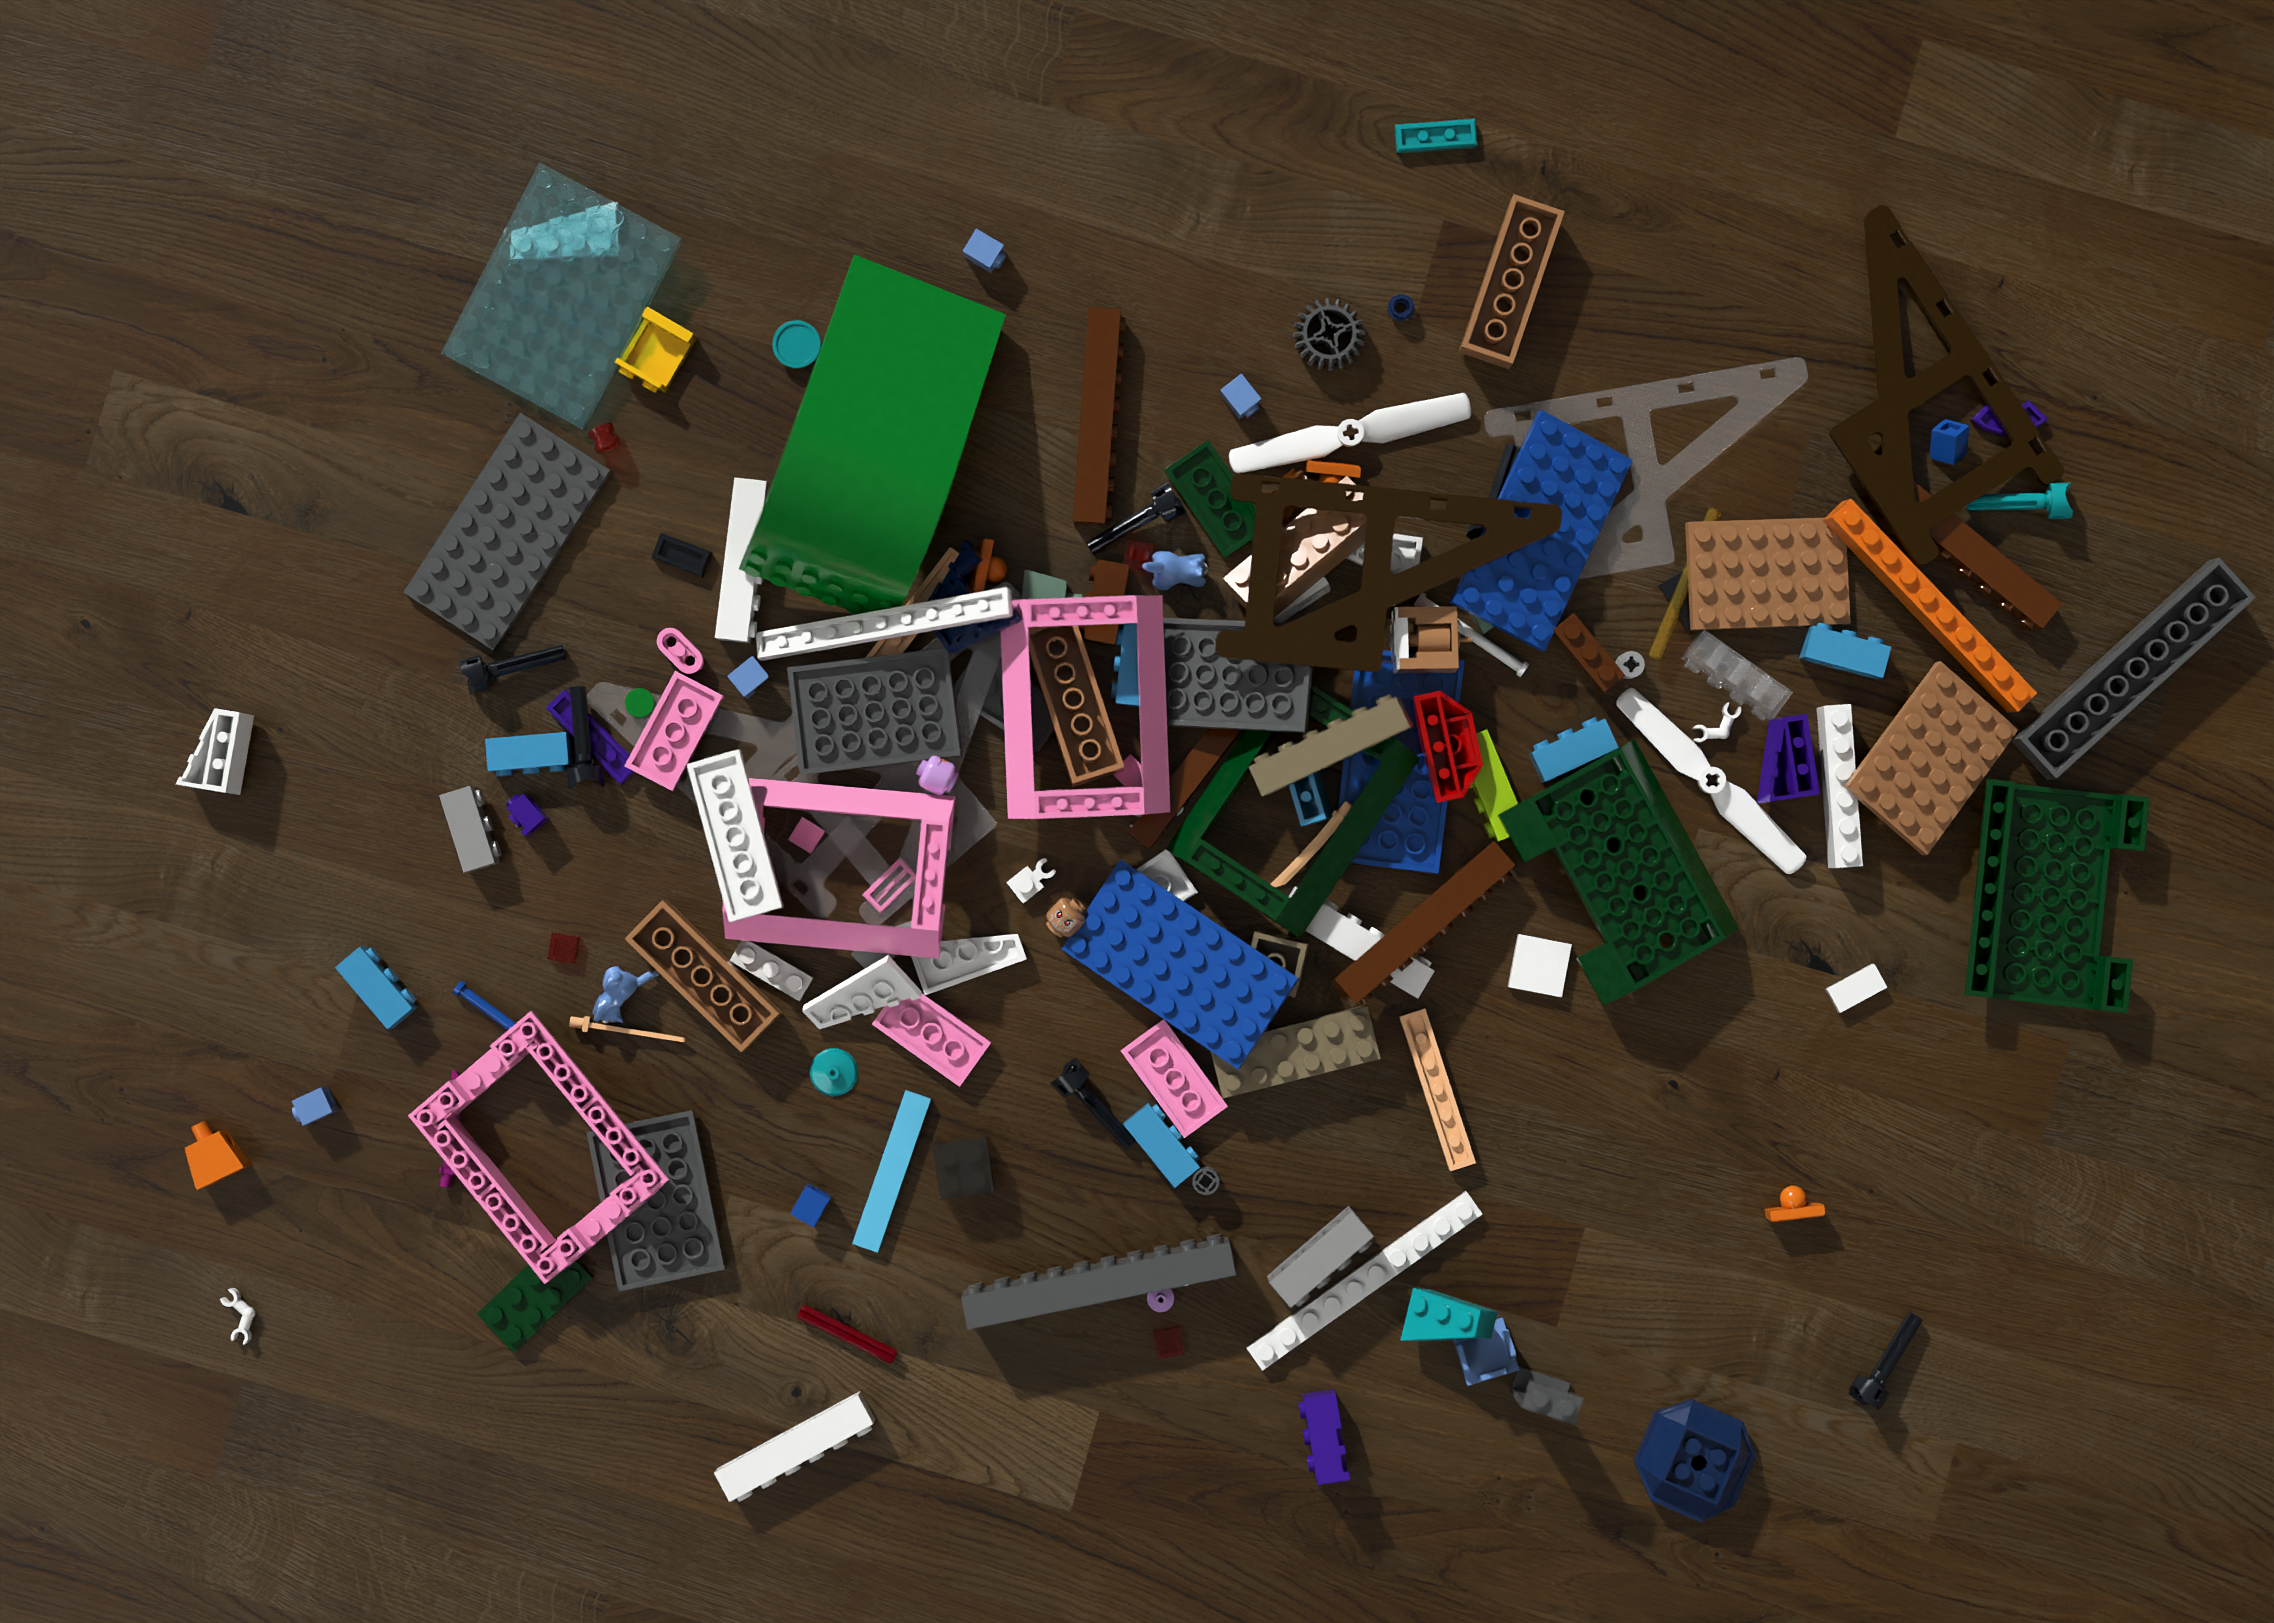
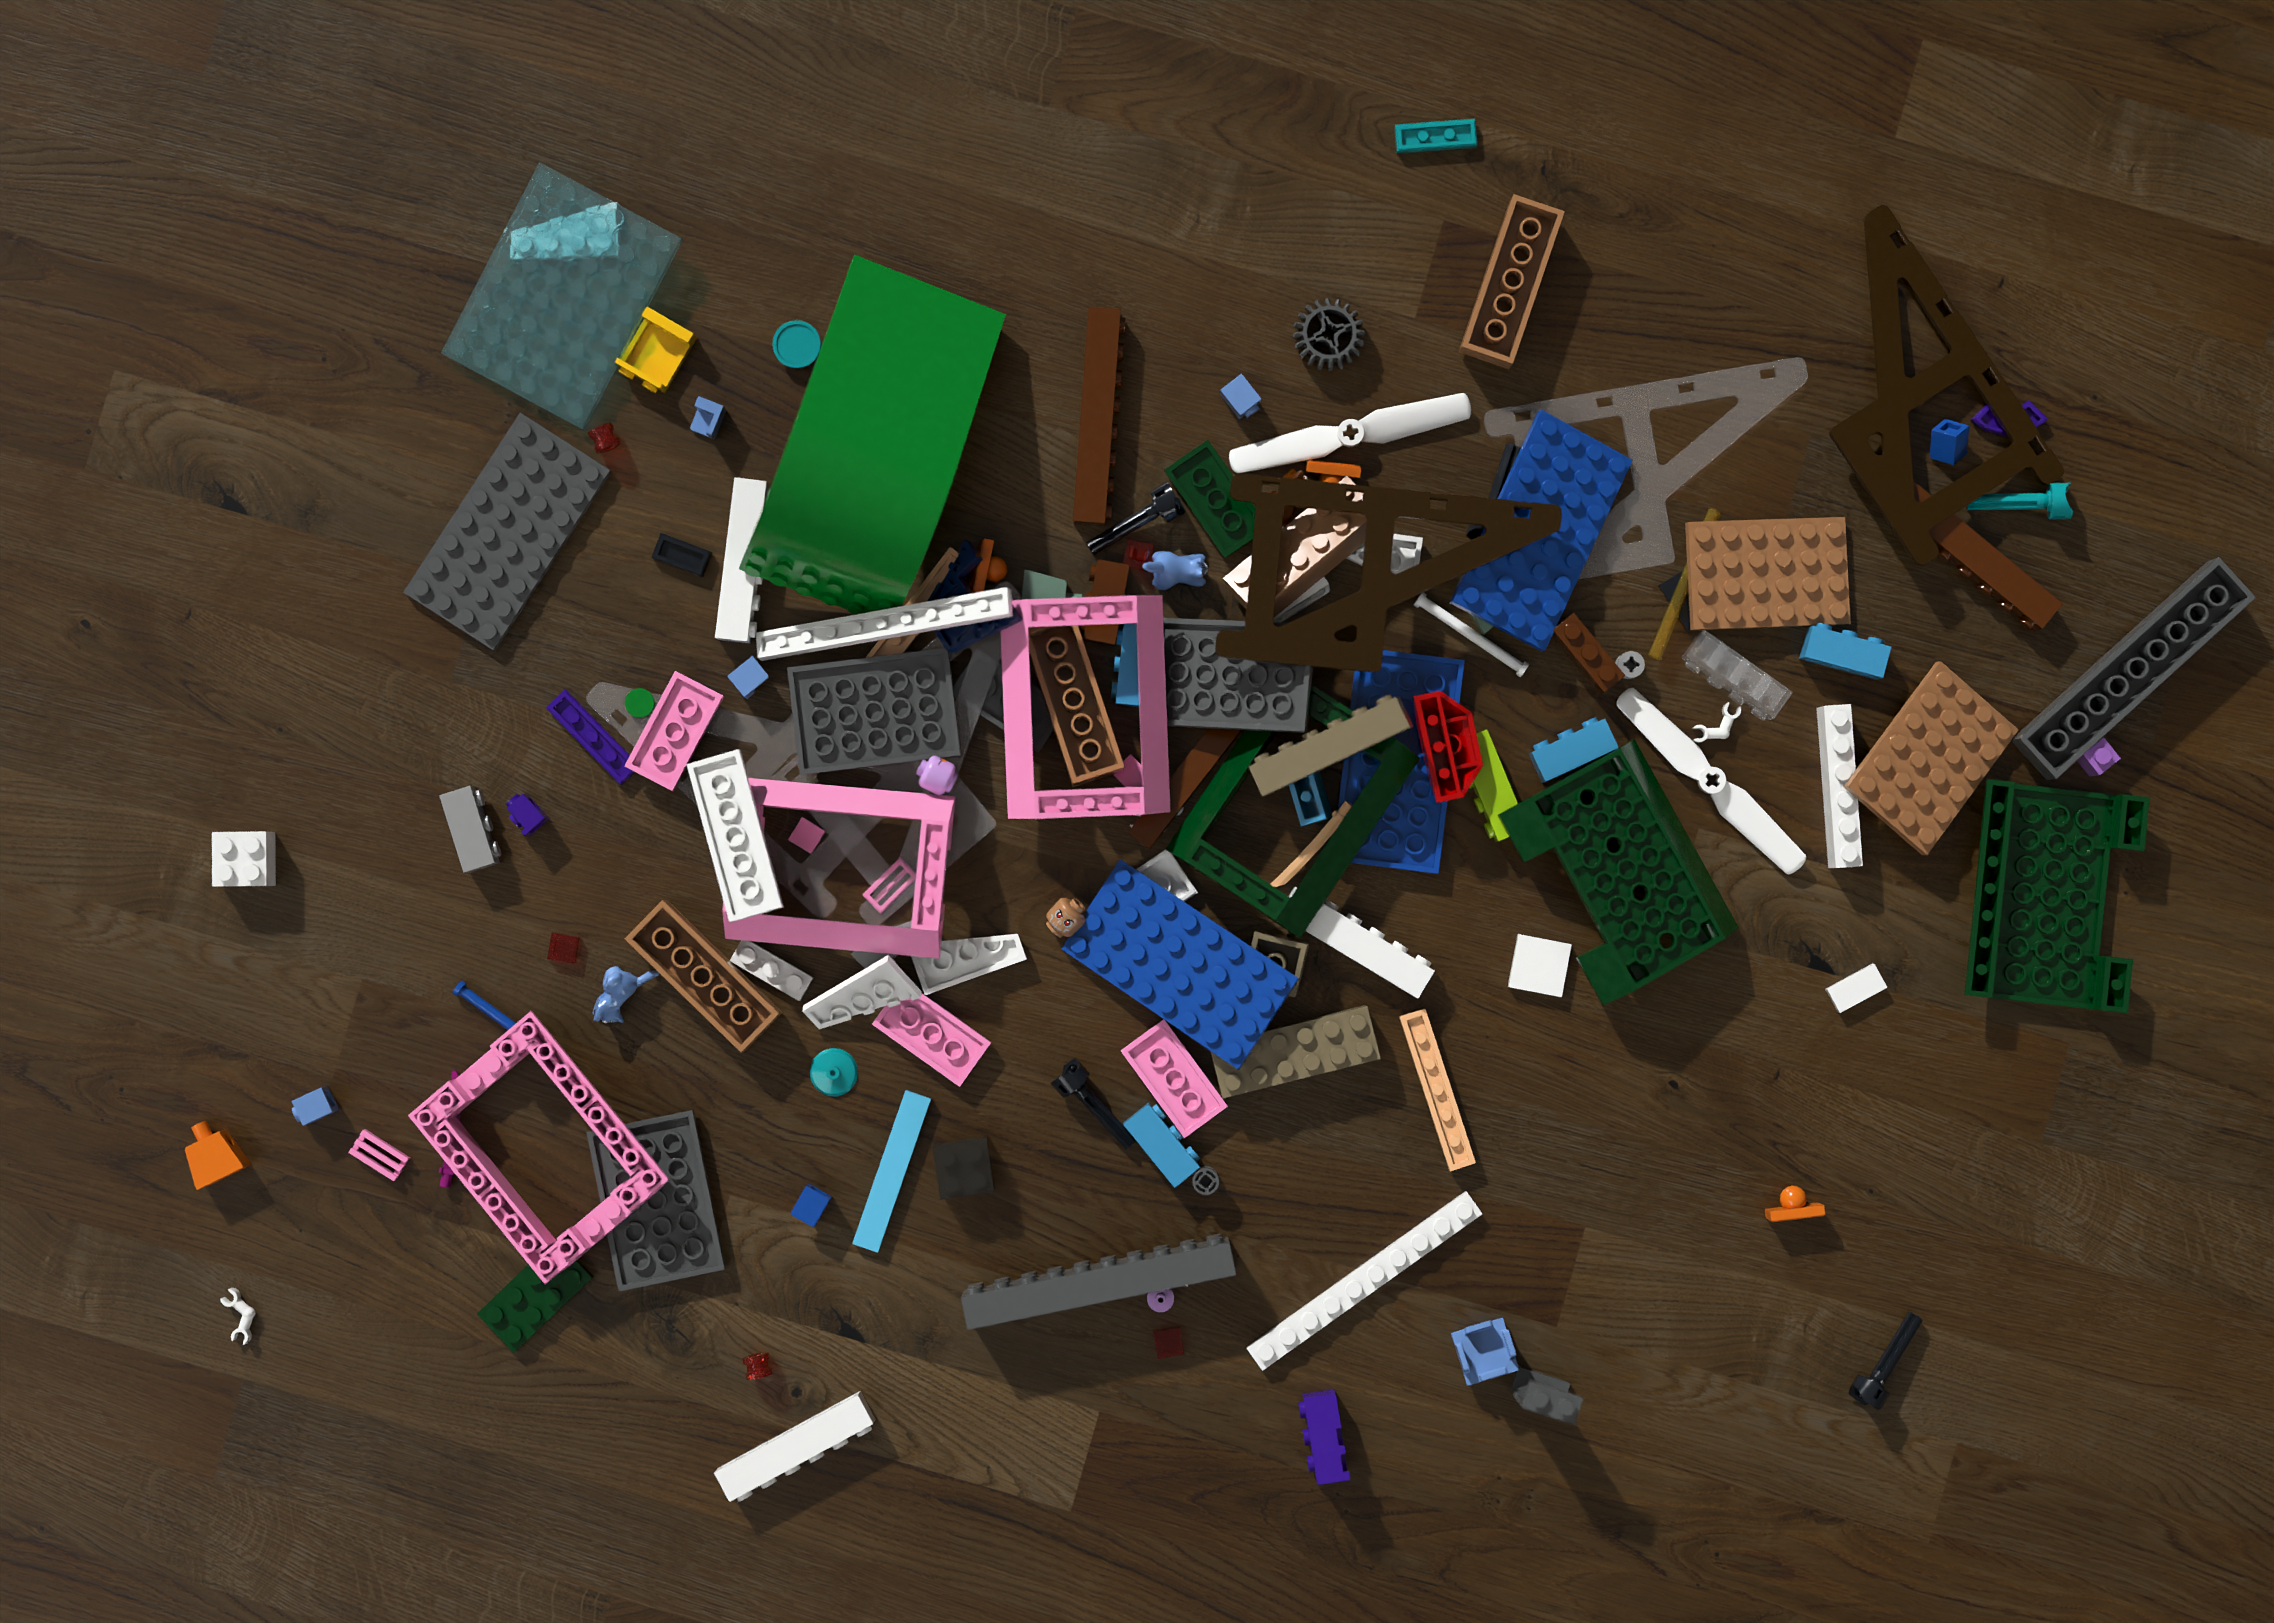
white wedge [176,708,254,795] -> none
dark azure brick [335,946,418,1029] -> none
black piece [460,645,566,695] -> none
dark azure brick [485,732,573,777] -> none
black piece [566,686,605,789] -> none
light nougat sword [569,1016,686,1042] -> none
bright pink plate [657,628,704,674] -> none
dark red axle [797,1305,897,1364] -> none
medium blue brick [962,229,1006,273] -> none
white plate [1006,858,1056,903] -> none
light grey brick [1267,1206,1374,1308] -> none
reddish brown brick [1330,841,1515,1008] -> none
medium nougat piece [1382,606,1472,674] -> none
dark blue plate [1387,294,1414,322] -> none
teal wedge [1400,1288,1498,1342] -> none
dark blue piece [1633,1399,1756,1522] -> none
dark purple wedge [1757,714,1820,804] -> none
orange brick [1823,499,2037,713] -> none
none -> white brick [212,831,276,887]
none -> bright pink tile [348,1129,410,1181]
none -> medium blue panel [690,396,727,440]
none -> clear red wheel [742,1352,773,1380]
none -> medium lavender brick [2077,737,2121,777]

